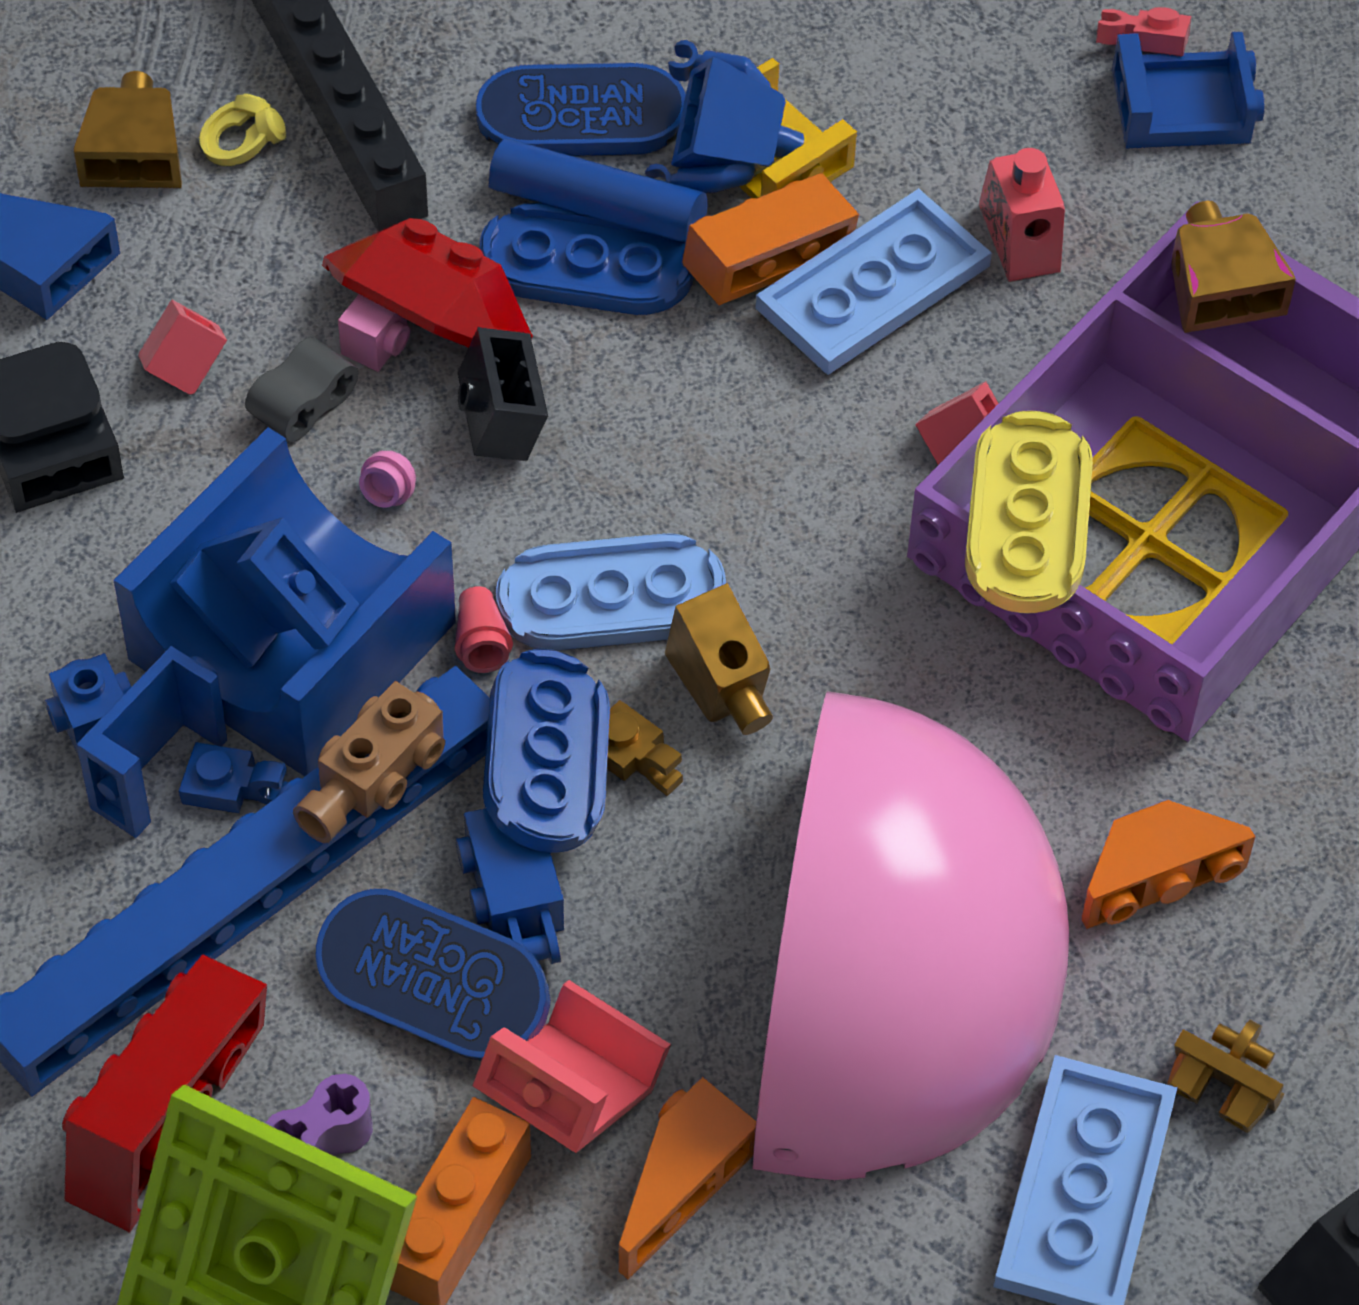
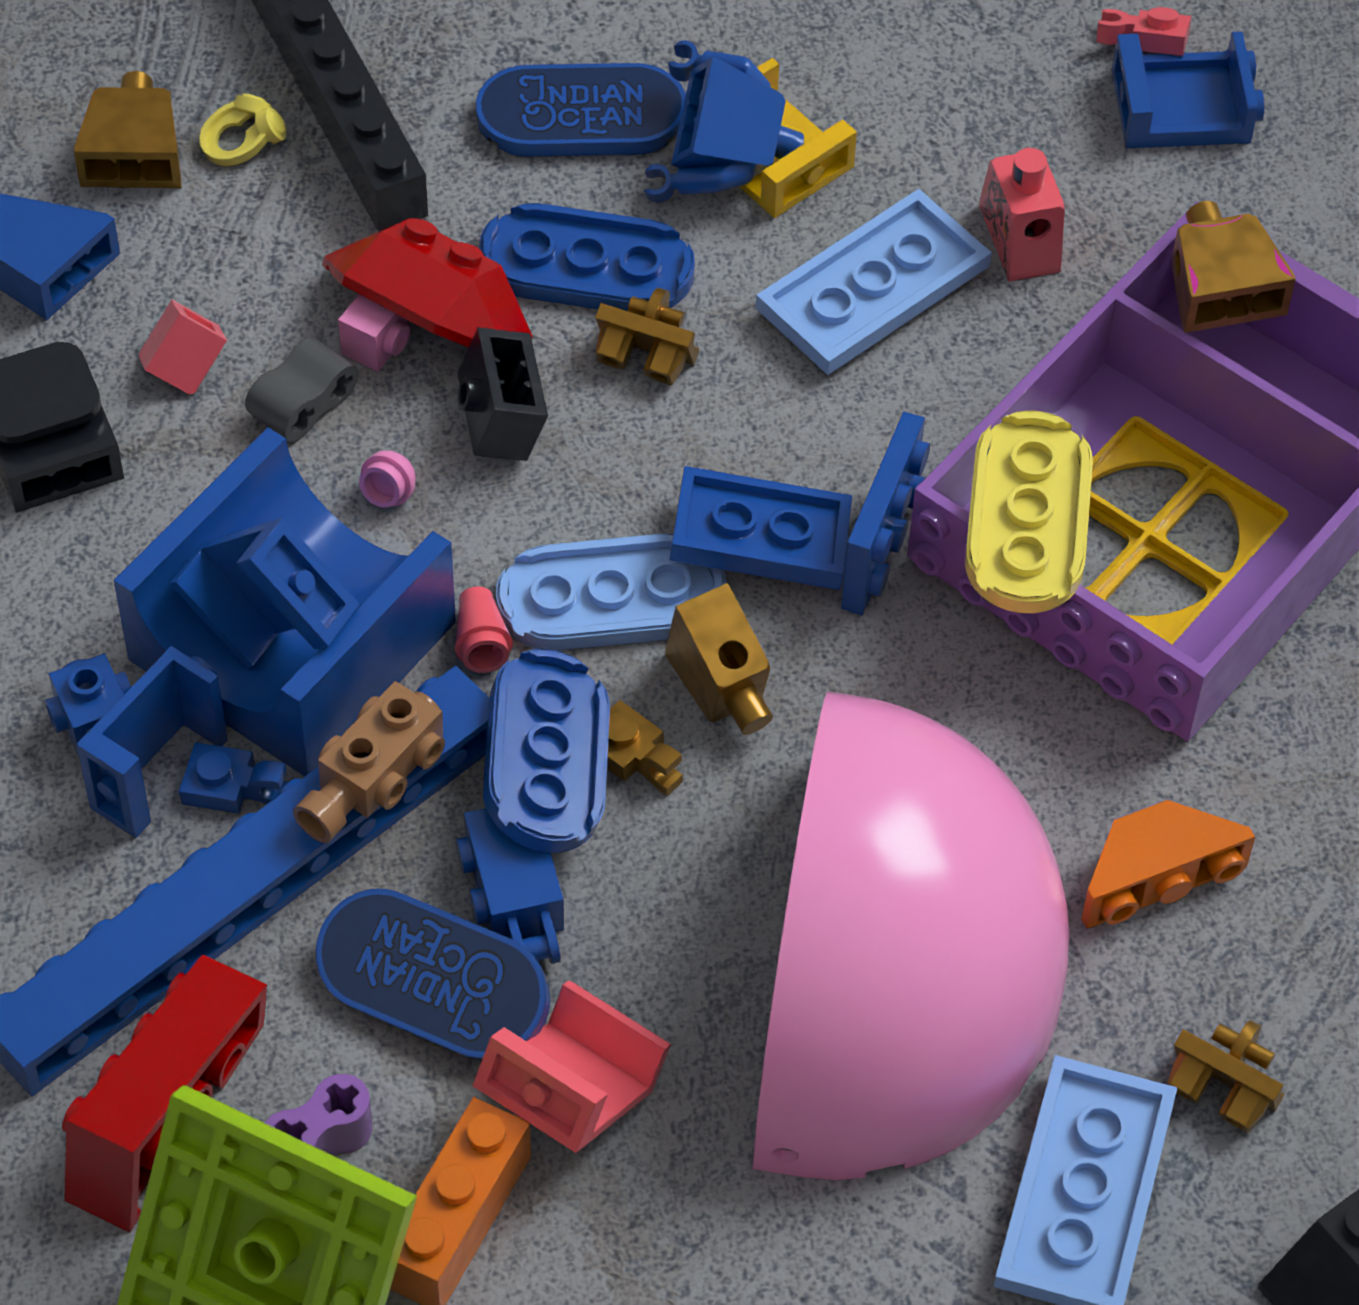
blue brick [488,138,708,243] -> none
orange slope [619,1077,757,1279] -> none
orange brick [682,173,859,305] -> none
coral panel [915,381,999,465] -> none
none -> pearl gold hips [595,287,700,386]
none -> blue plate [669,466,852,590]
none -> blue plate [841,411,930,616]

